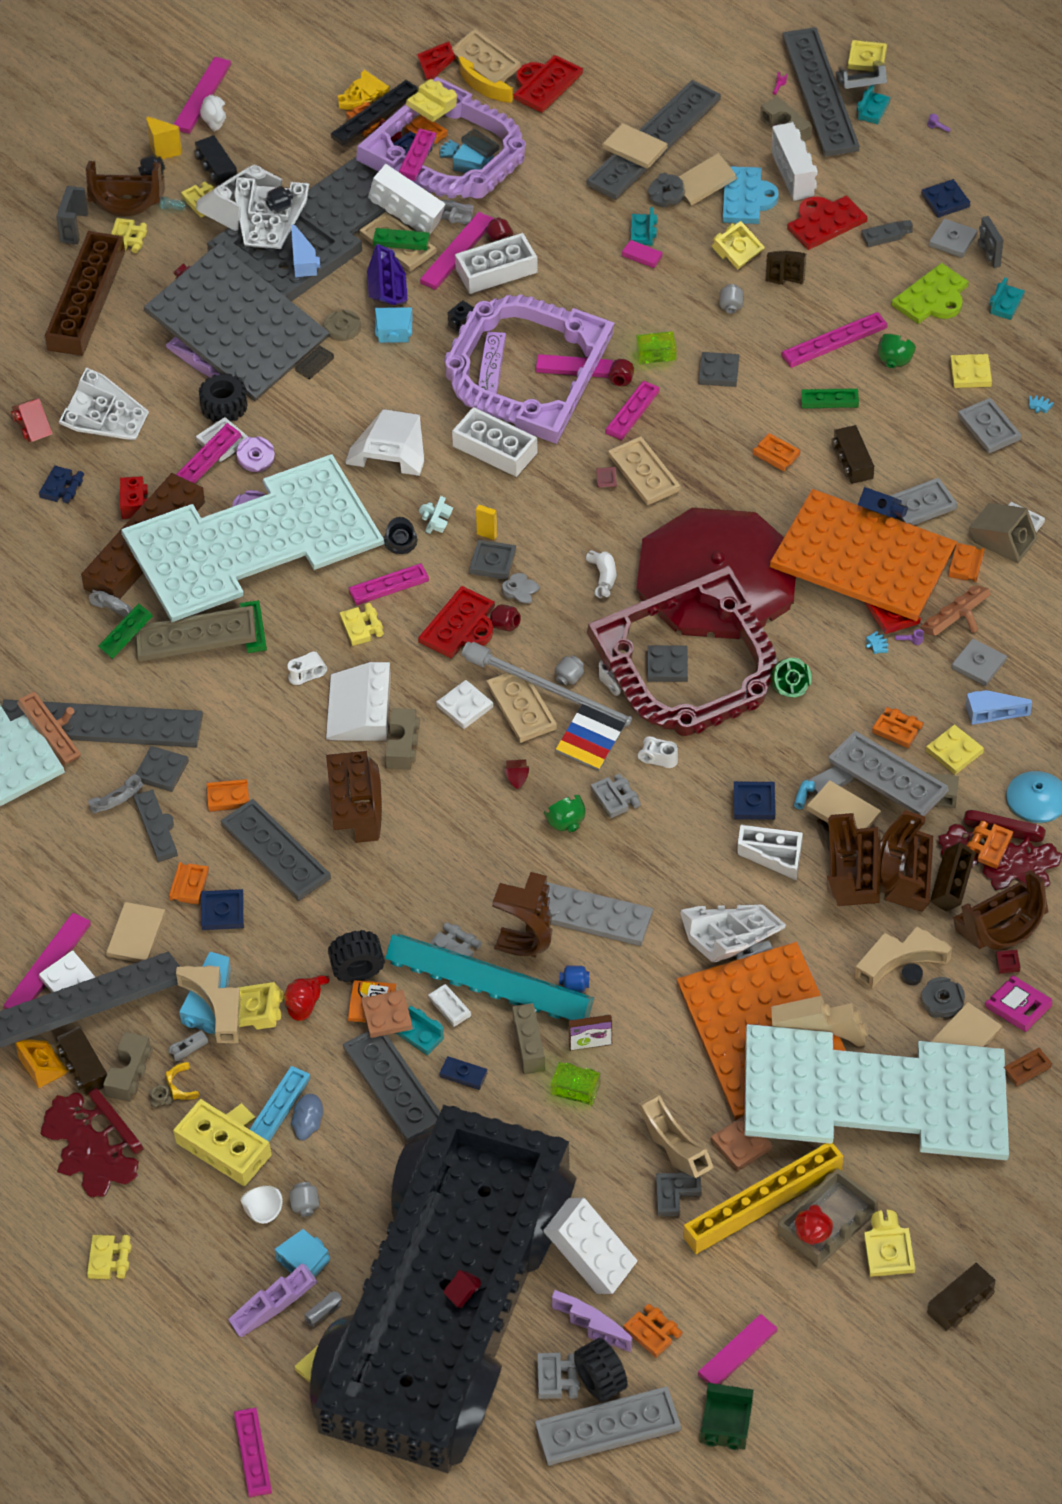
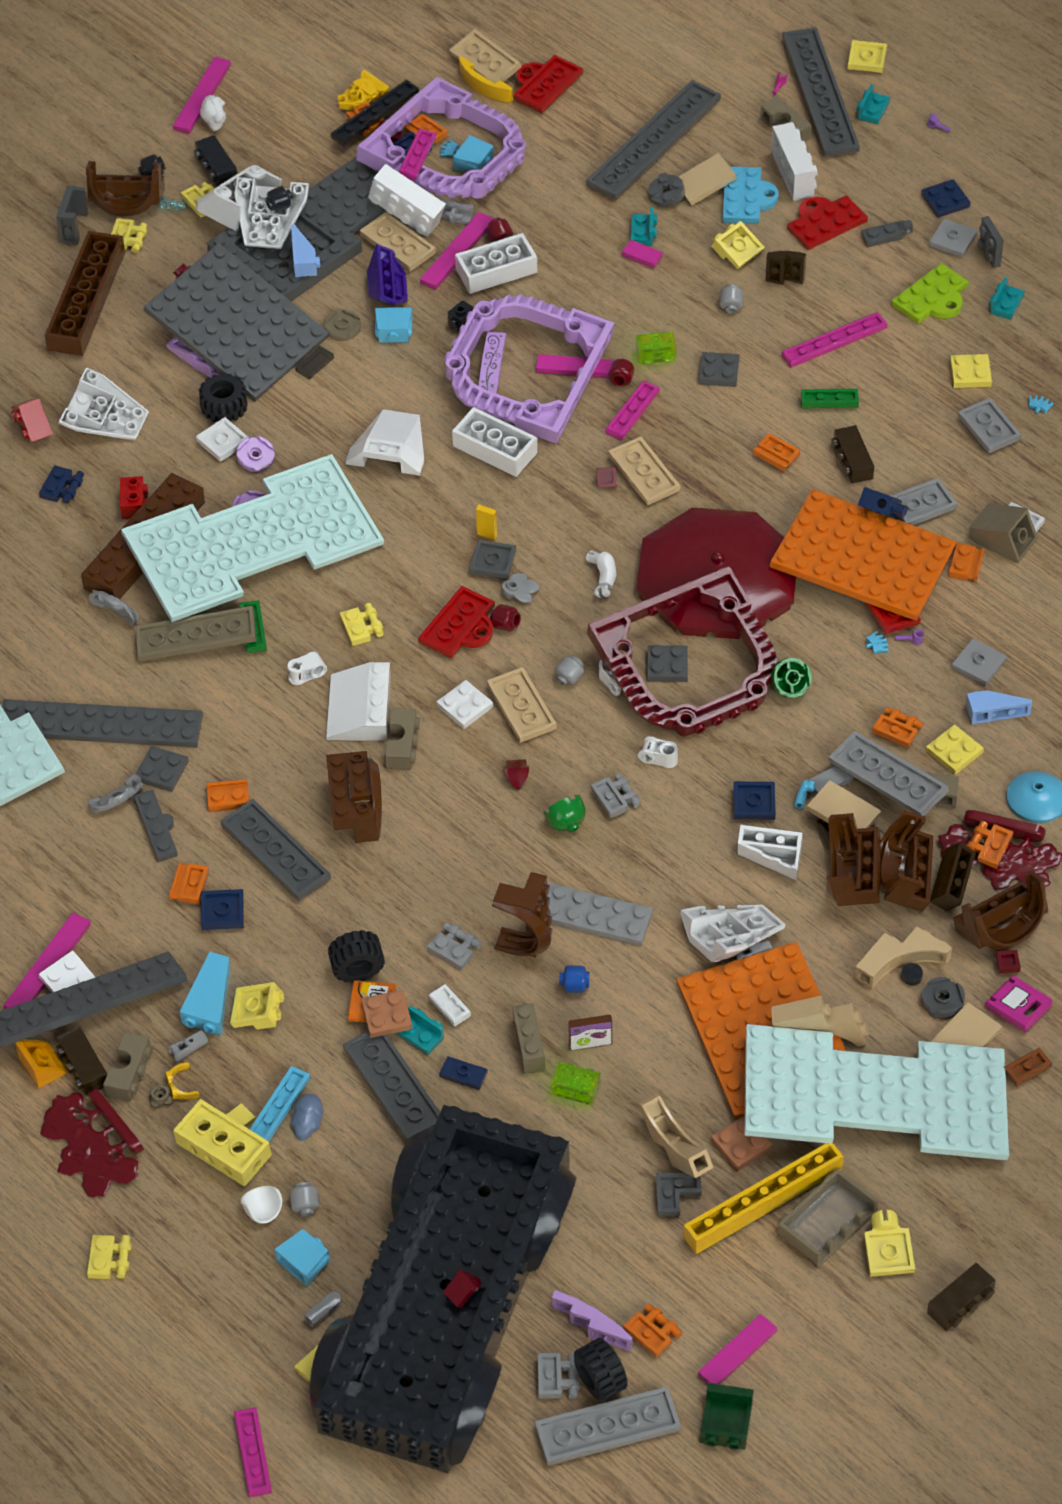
nougat plate [17,691,81,766] -> none
green plate [98,603,153,659] -> none
tan tile [106,902,166,962] -> none
yellow slope [146,117,182,160] -> none
dark pink tile [176,423,242,483] -> none
tan arch [176,966,241,1043] -> none
lavender slope [228,1264,317,1337] -> none
red piece [284,975,330,1021] -> none
dark pink tile [349,563,429,606] -> none
green plate [373,228,430,251] -> none
black piece [384,517,418,554] -> none
teal brick [385,933,595,1021] -> none
light yellow plate [406,79,457,122] -> none
red wing [417,41,456,81] -> none
light aqua hips [419,496,453,534] -> none
clear smoke tile [461,128,500,159] -> none
flag [462,642,632,771] -> none
white brick [543,1198,638,1294] -> none
tan tile [603,123,667,169] -> none
red piece [794,1204,833,1245] -> none
dark grey panel [836,60,887,89] -> none
green cylinder [877,334,916,369] -> none
nougat plate [920,585,991,636] -> none

